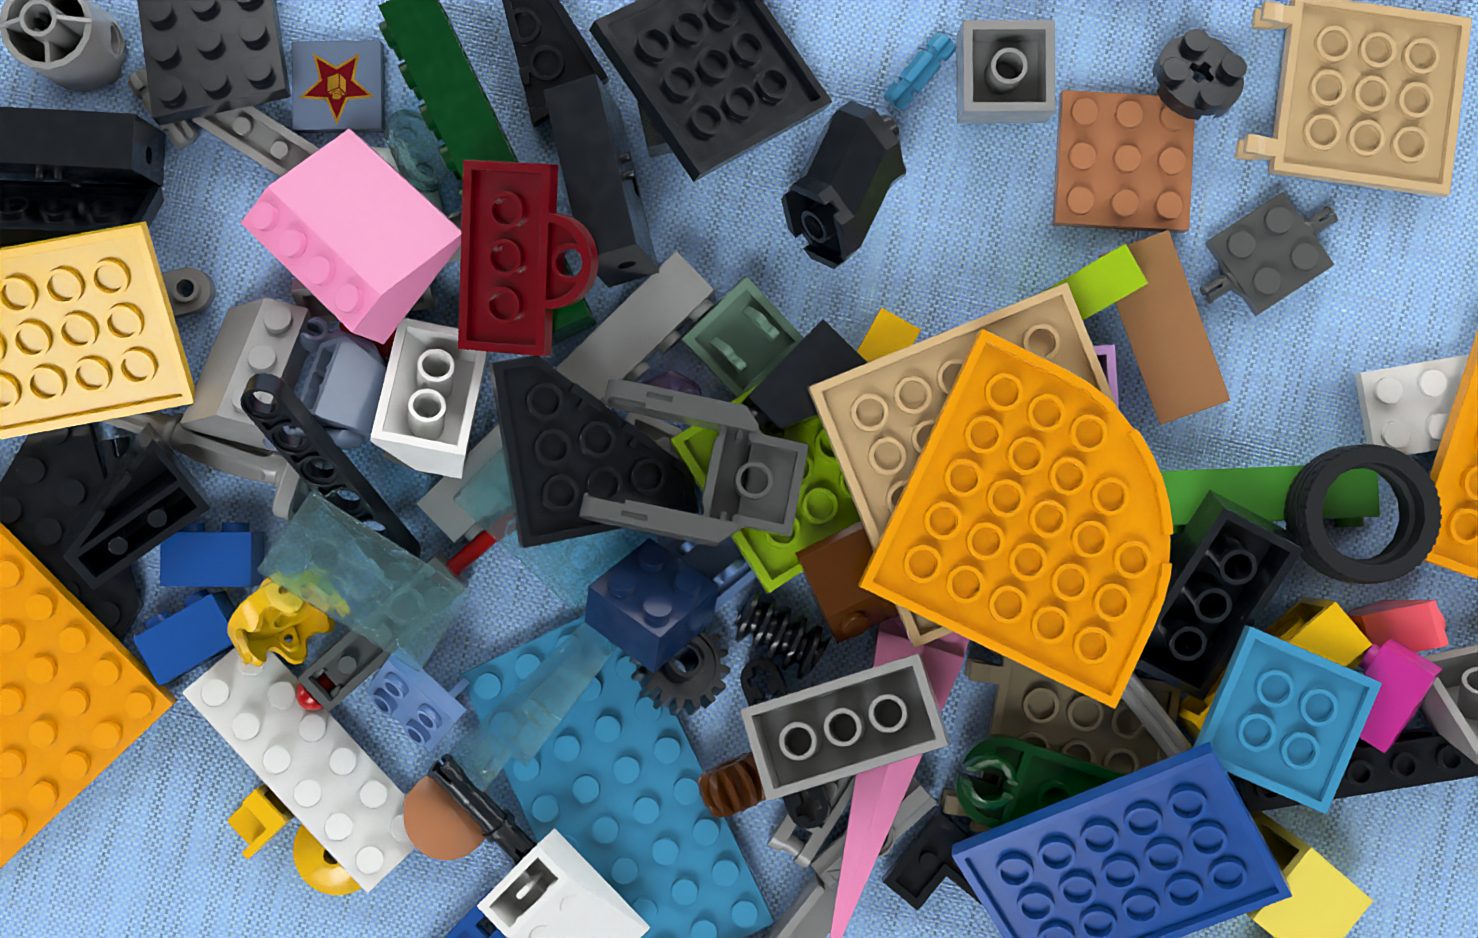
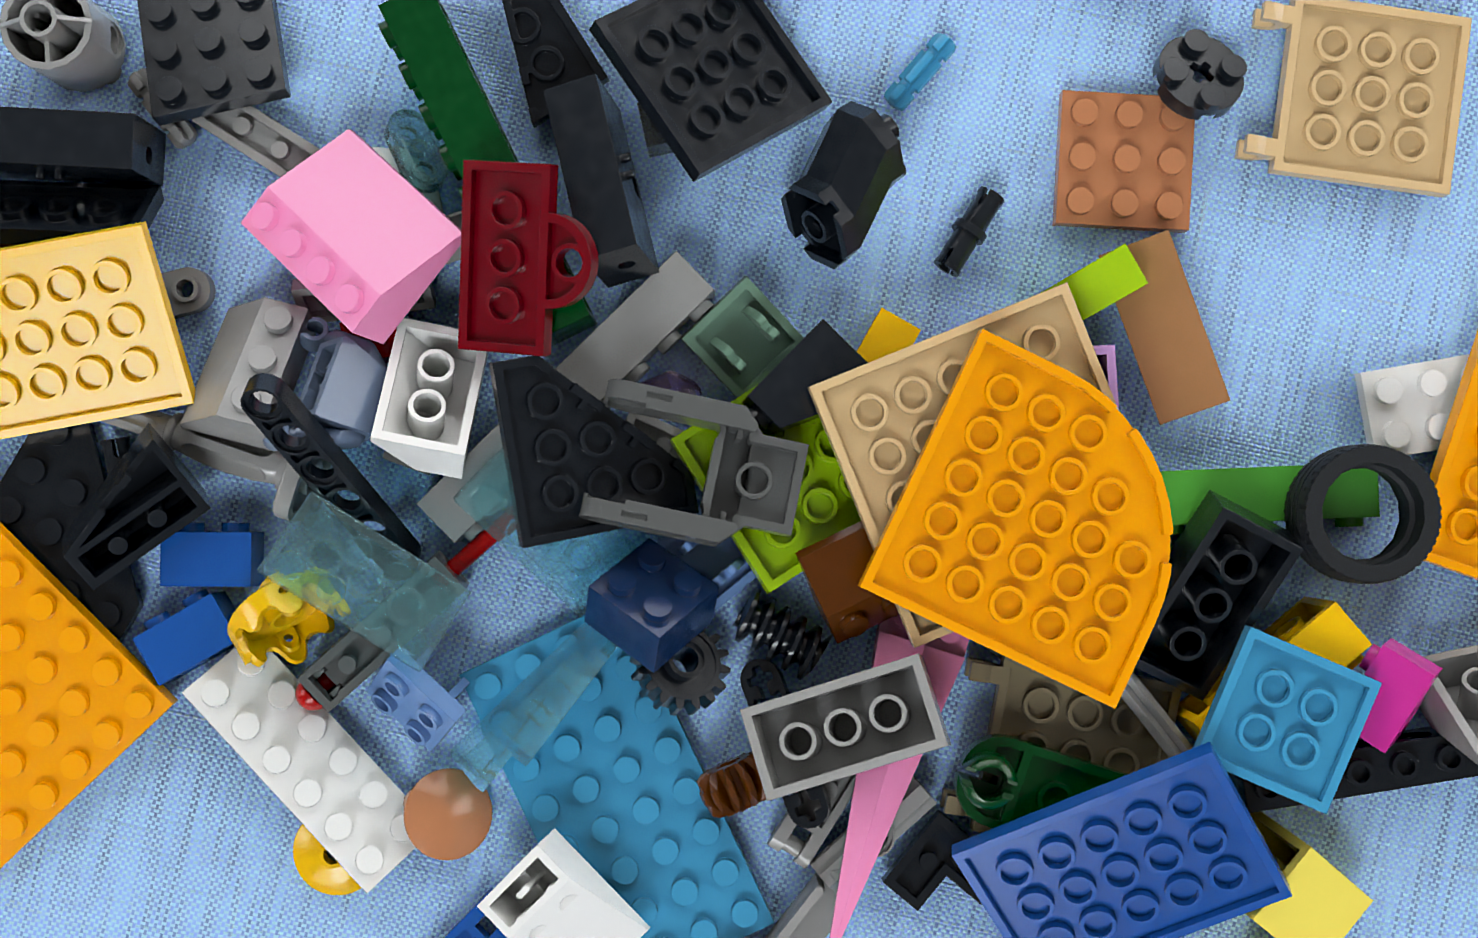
yellow panel [228,784,295,860] -> none
sand blue tile [292,40,385,133] -> none
black pin [428,754,537,865] -> none
light grey brick [956,20,1056,124] -> none
dark grey plate [1200,192,1338,317] -> none
coral slope [1345,600,1449,656] -> none
none -> black pin [934,186,1004,277]

